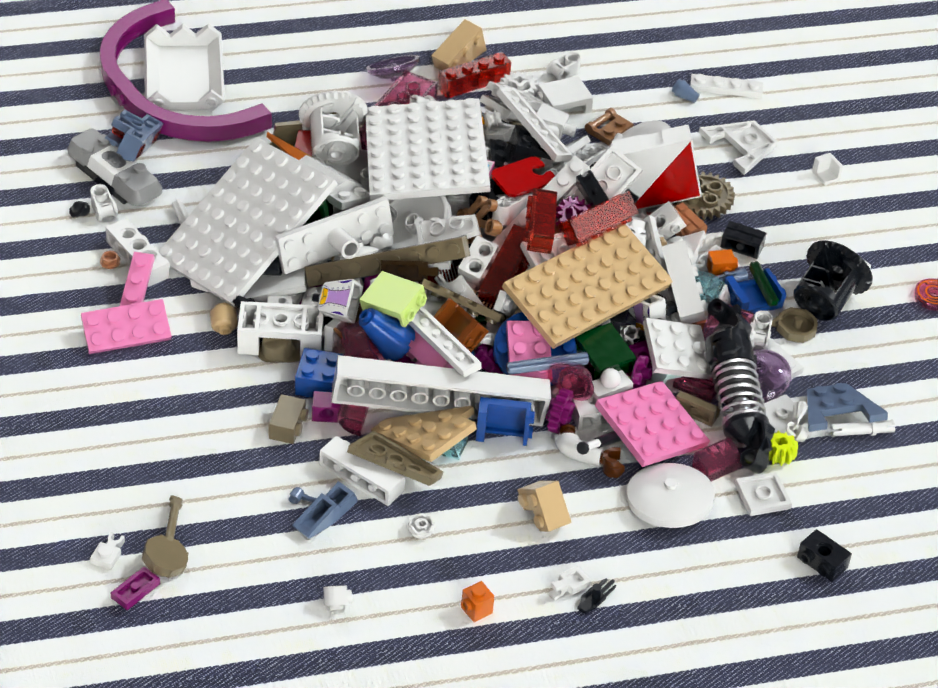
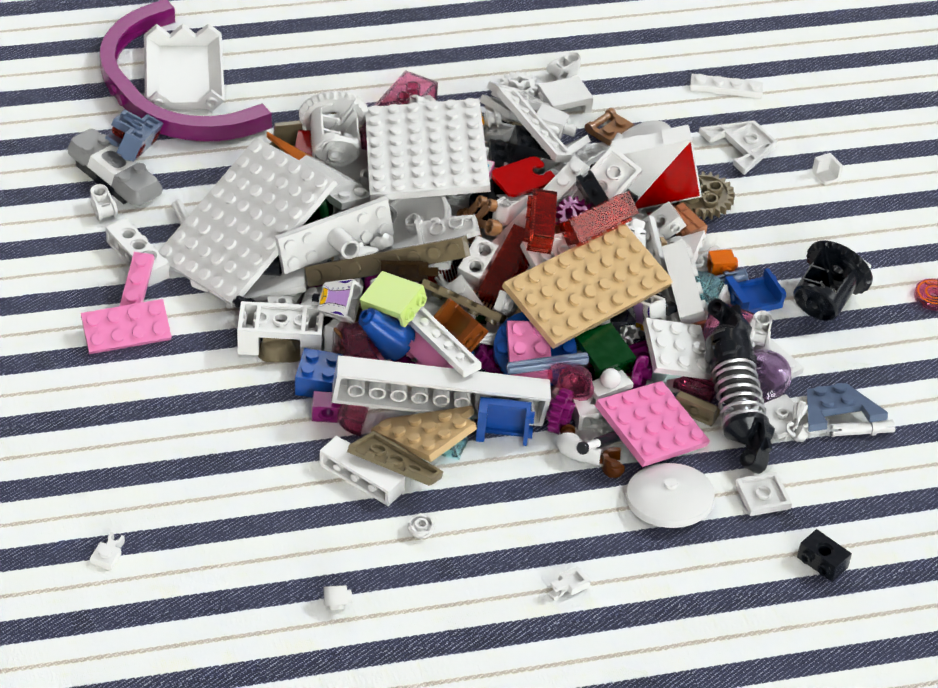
black piece [69,201,90,218] -> none
nougat plate [100,251,121,269] -> none
magenta plate [110,566,160,610] -> none
dark tan piece [141,495,189,578] -> none
tan head [210,303,238,335] -> none
dark tan brick [269,394,309,444] -> none
sand blue hand [288,487,317,504] -> none
sand blue slope [292,481,358,539] -> none
clear purple dish [366,55,420,81] -> none
tan wedge [431,19,487,75] -> none
clear red brick [438,52,511,99] -> none
orange brick [461,581,495,622] -> none
tan brick [517,481,572,532] -> none
black piece [577,578,616,614] -> none
sand blue cone [672,79,700,103] -> none
clear pink brick [692,437,742,482] -> none
black brick [720,221,767,259] -> none
dark tan piece [742,307,818,343] -> none
dark green axle [749,261,779,307] -> none
neon yellow gear [769,430,798,467] -> none

